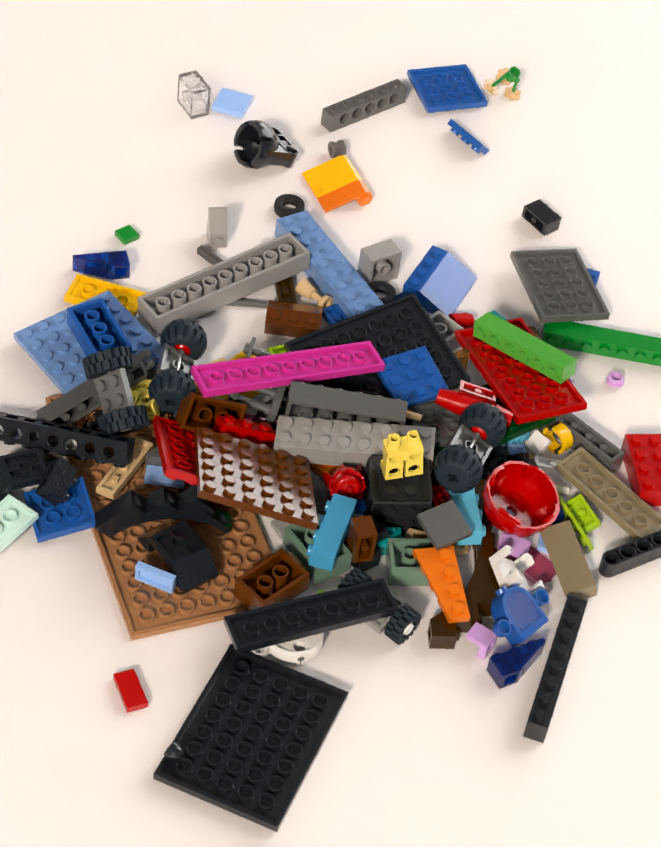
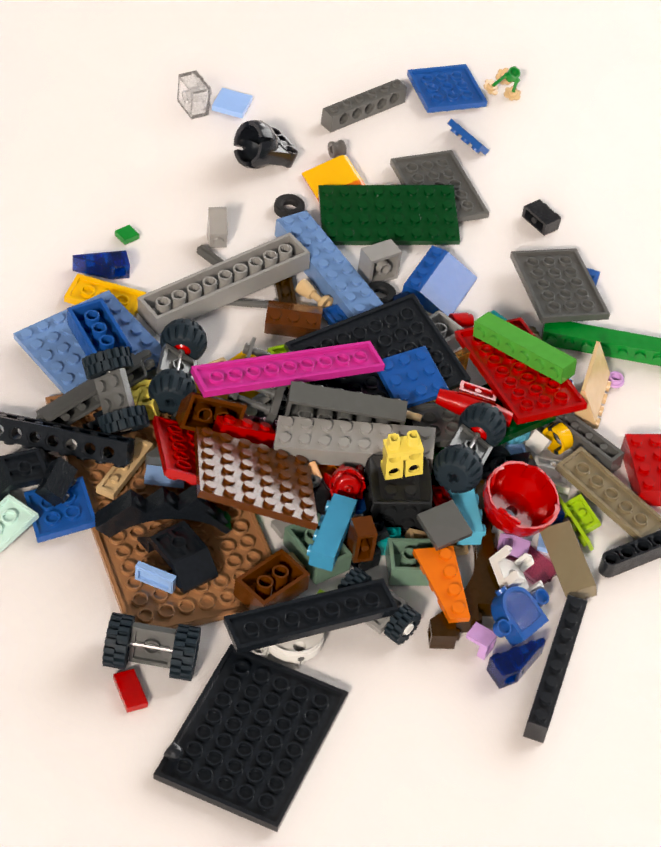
none -> black plate [102,612,201,681]
none -> arm [308,461,323,488]
none -> dark green plate [318,185,460,245]
none -> dark grey plate [390,150,489,222]
none -> tan slope [574,341,611,429]

